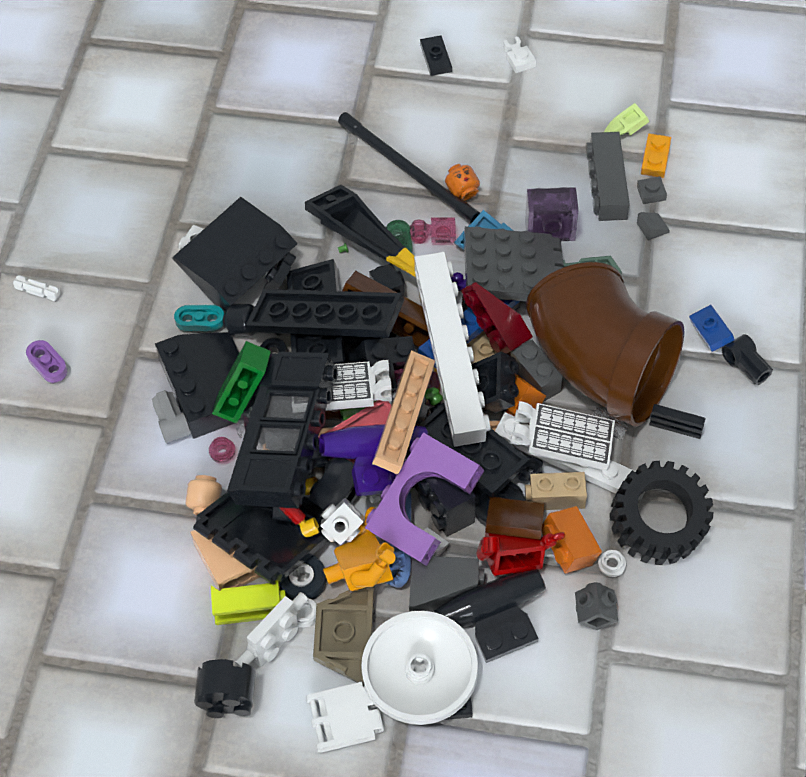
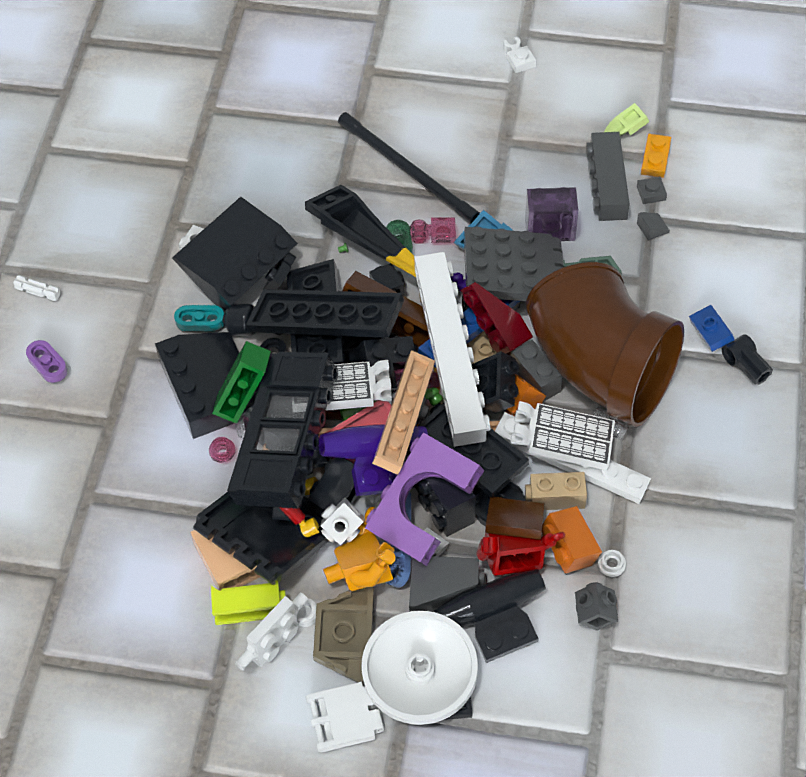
light grey piece [152,390,191,443] -> none
light nougat head [185,475,222,515] -> none
black brick [194,659,256,718] -> none
black bush [278,555,327,601] -> none
black plate [420,35,452,76] -> none
orange head [445,164,480,201] -> none
black plate [518,457,543,483] -> none
black tyre [610,460,714,565] -> none
black tile [649,404,706,439] -> none

